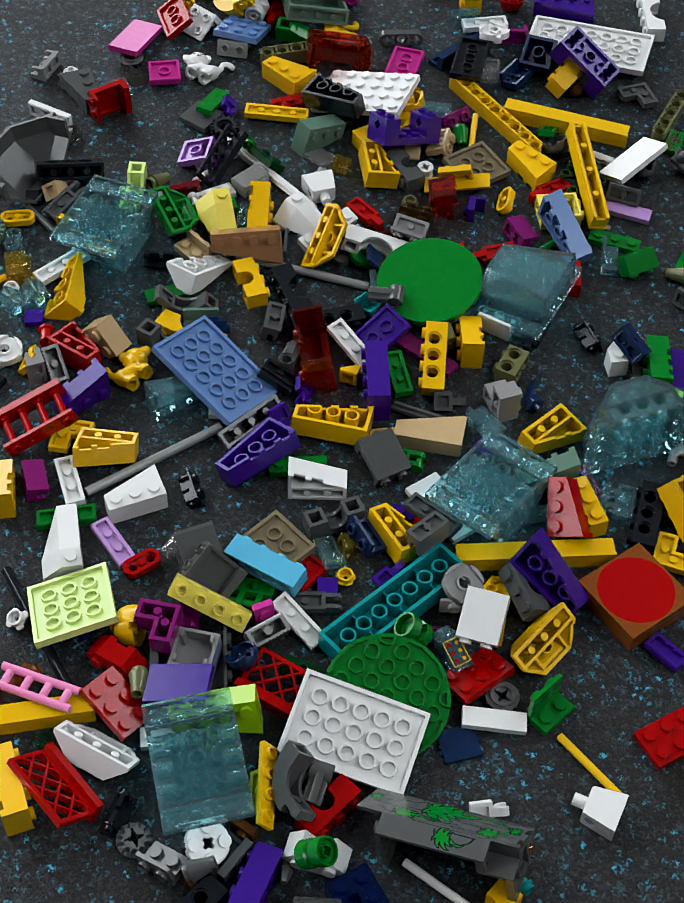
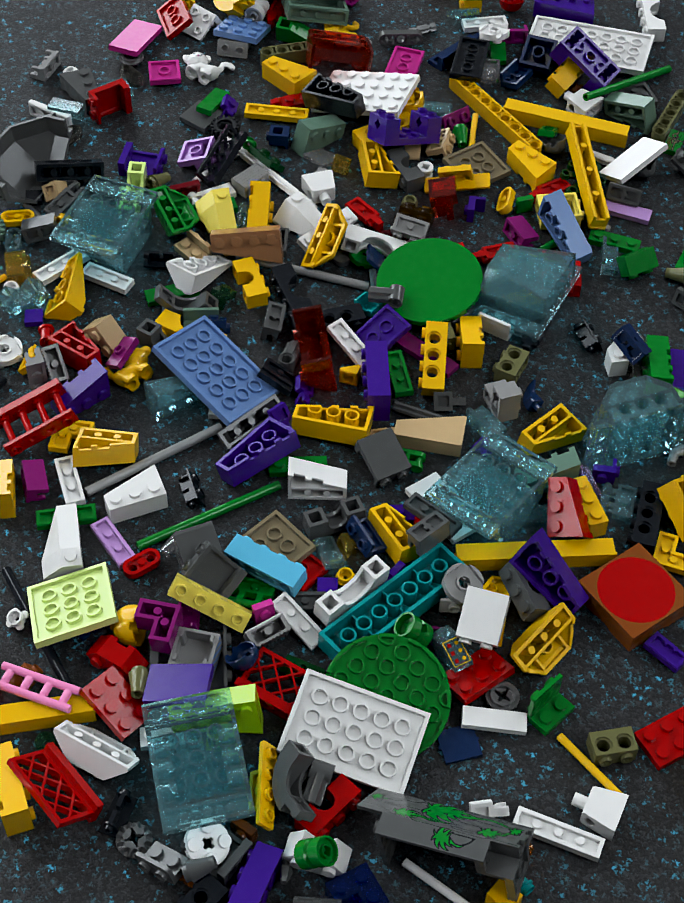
none -> dark grey hinge [21,212,60,244]
none -> clear light blue panel [47,97,84,121]
none -> white plate [83,261,135,295]
none -> magenta plate [105,336,140,370]
none -> dark purple panel [117,142,168,177]
none -> green piece [136,480,282,551]
none -> clear green bracket [210,284,237,310]
none -> dark blue brick [266,125,290,149]
none -> white arch [313,555,390,627]
none -> dark grey axle [409,22,437,34]
none -> green tile [490,41,506,65]
none -> white plate [513,806,605,862]
none -> green tile [515,195,534,214]
none -> white torso [563,89,604,117]
none -> green piece [583,65,672,101]
none -> olive brick [586,726,639,767]
none -> dark purple bracket [590,458,620,485]
none -> sand green wedge [603,91,657,135]

